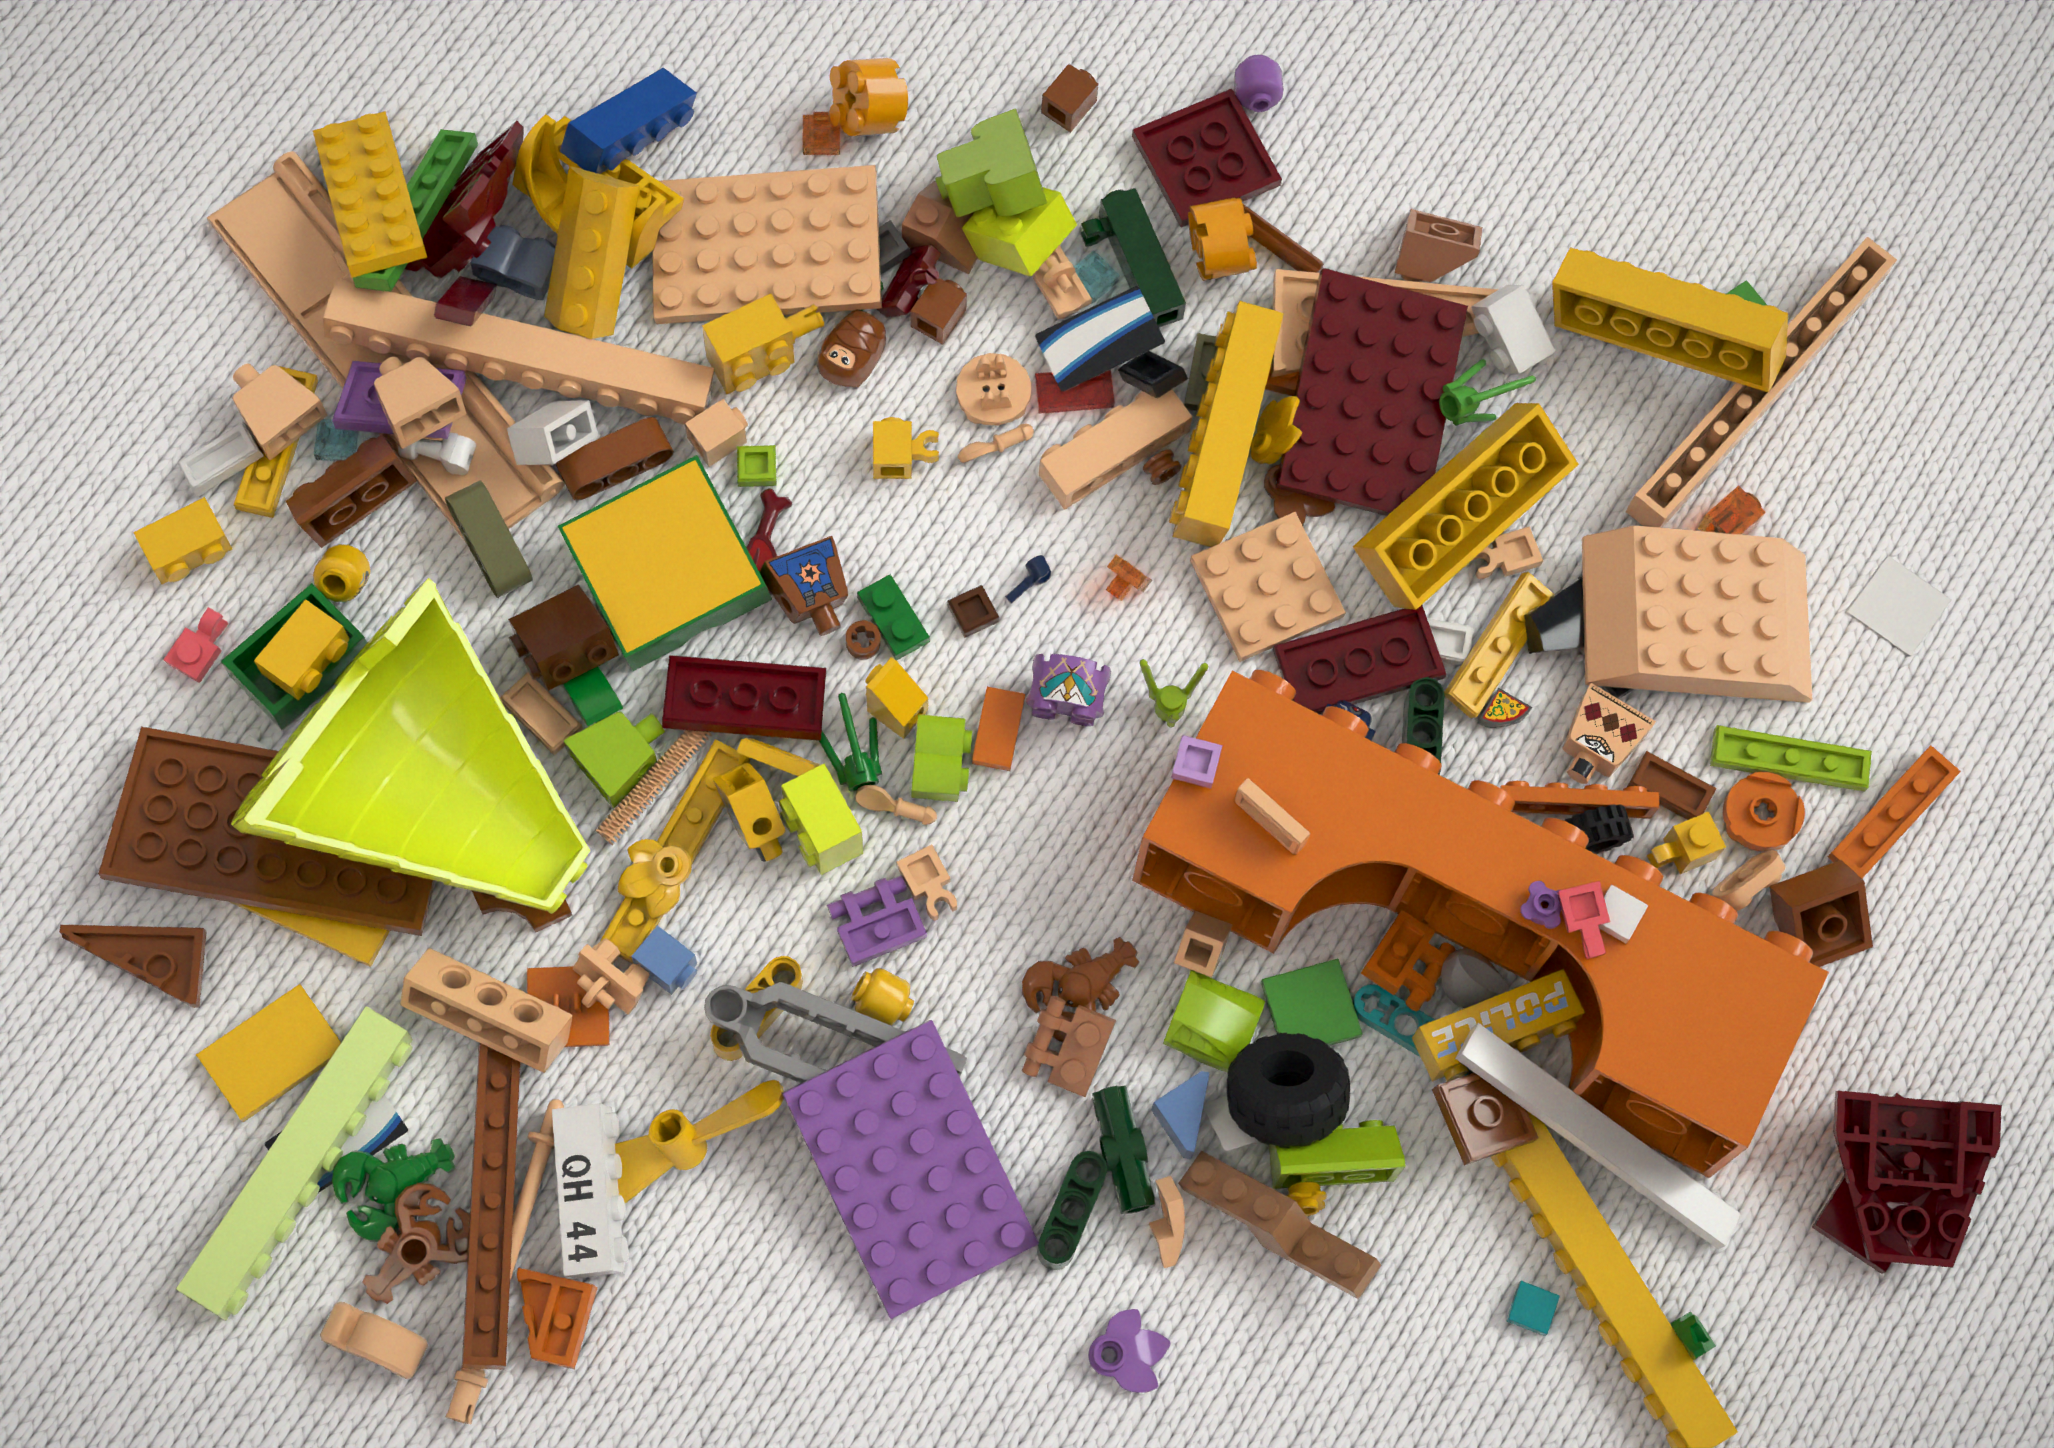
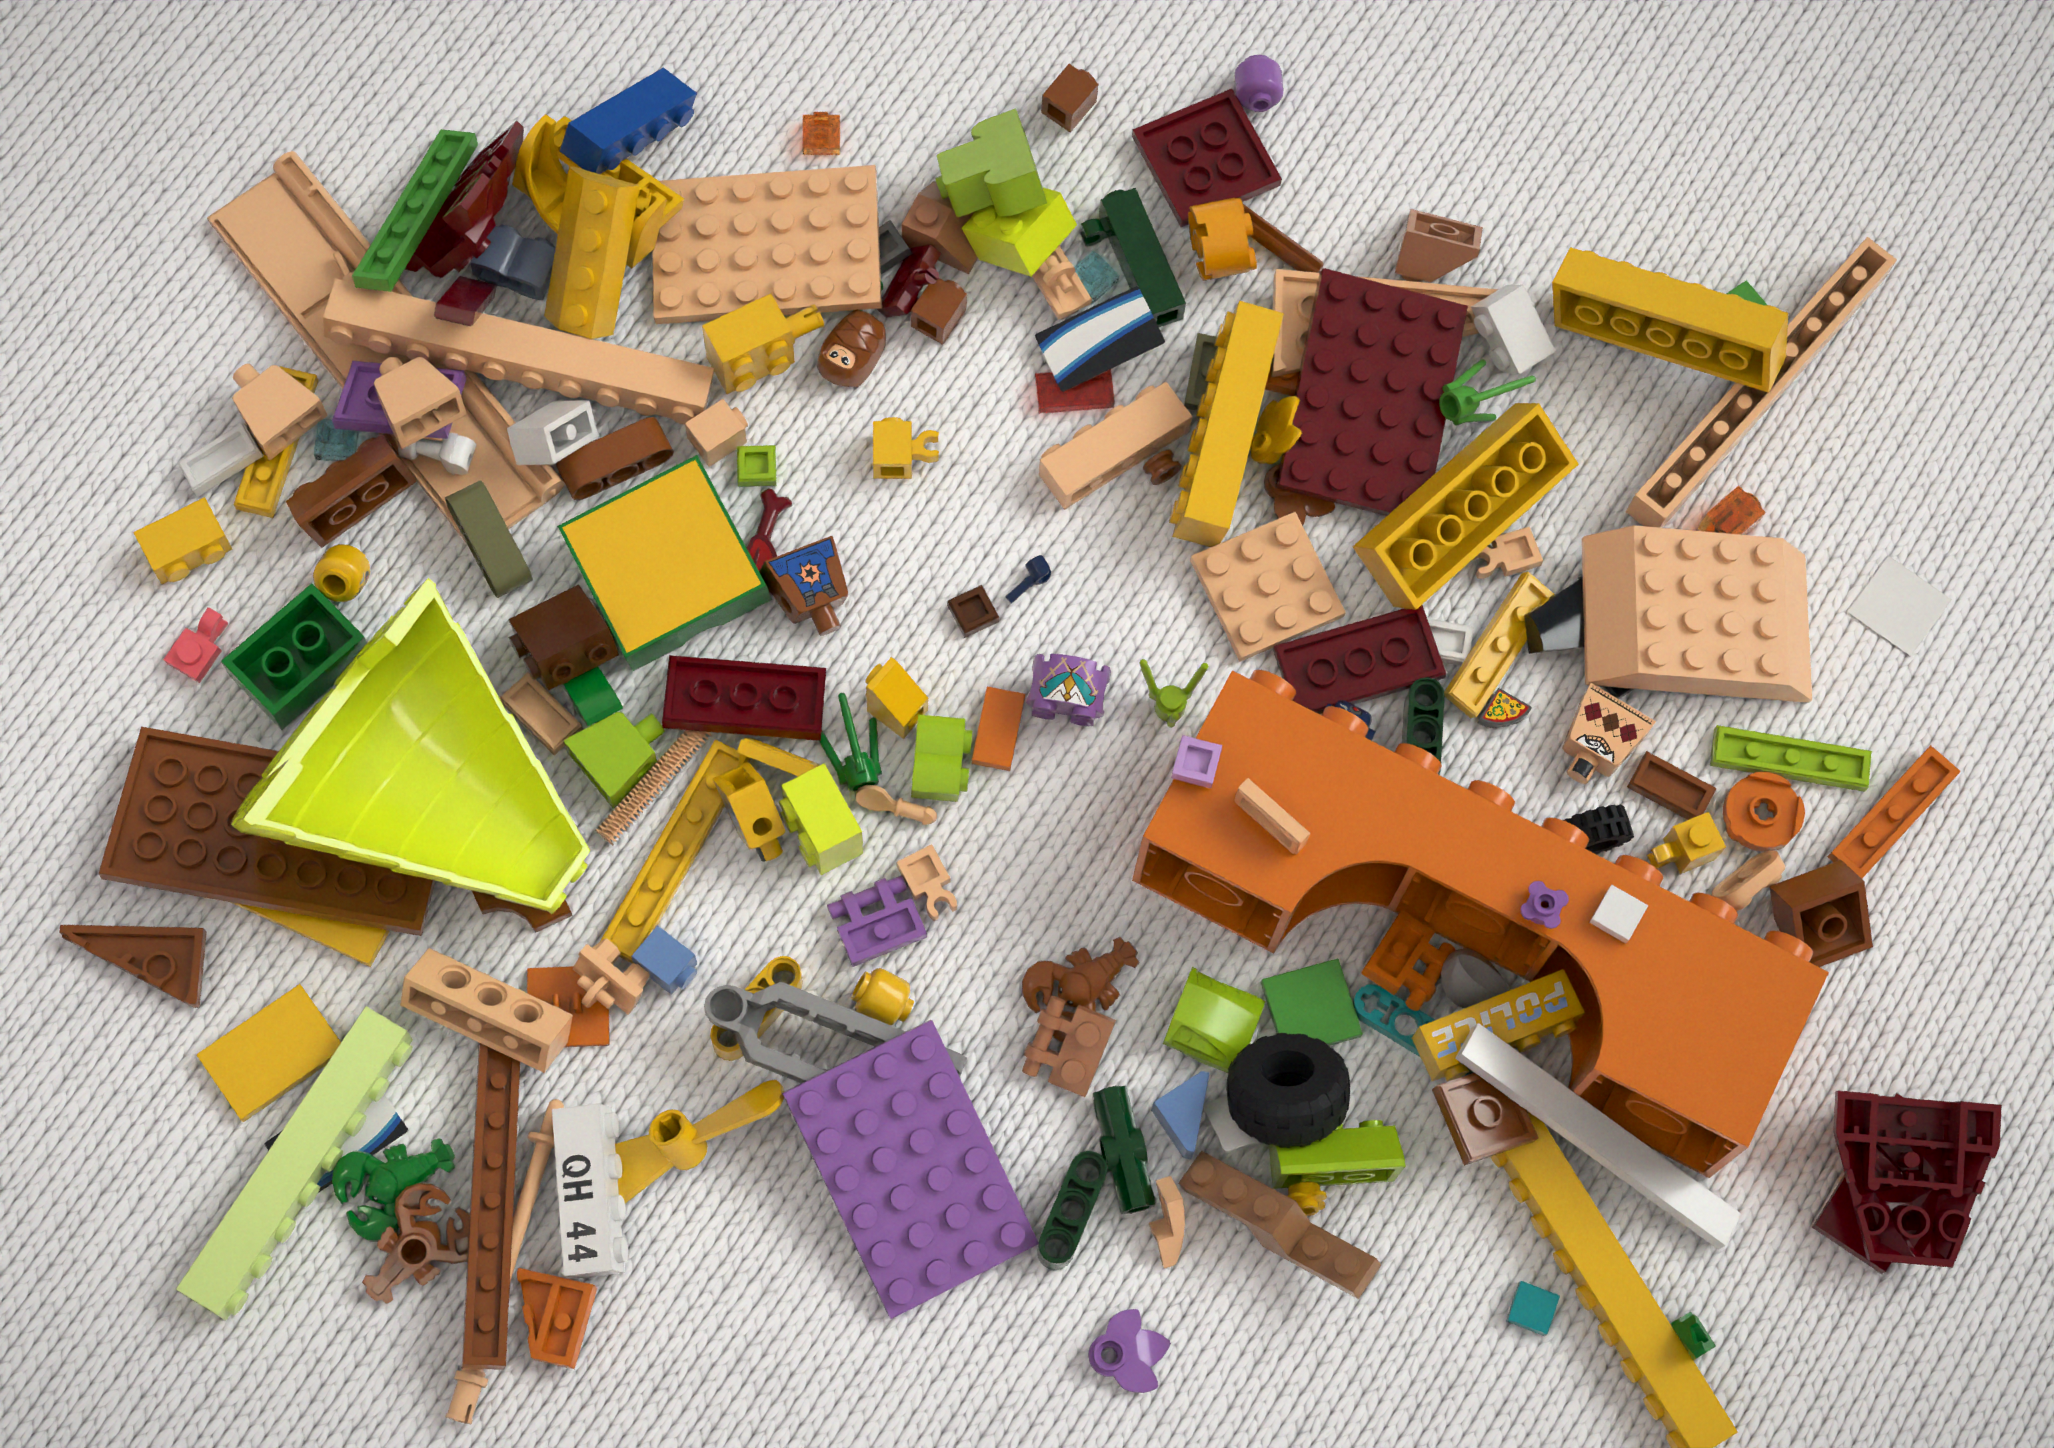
yellow brick [254,599,350,700] -> none
yellow plate [312,111,427,278] -> none
light nougat animal [320,1302,428,1379] -> none
yellow plate [618,839,692,919] -> none
light orange brick [829,58,908,136] -> none
dark orange bush [846,620,881,660] -> none
green plate [857,574,930,661] -> none
light nougat plate [956,353,1031,426] -> none
light nougat piece [958,424,1034,463] -> none
clear orange tile [1106,554,1152,601] -> none
black tile [1118,351,1188,398] -> none
light nougat brick [1174,911,1233,977] -> none
orange plate [1500,781,1659,819] -> none
coral plate [1557,881,1610,959] -> none

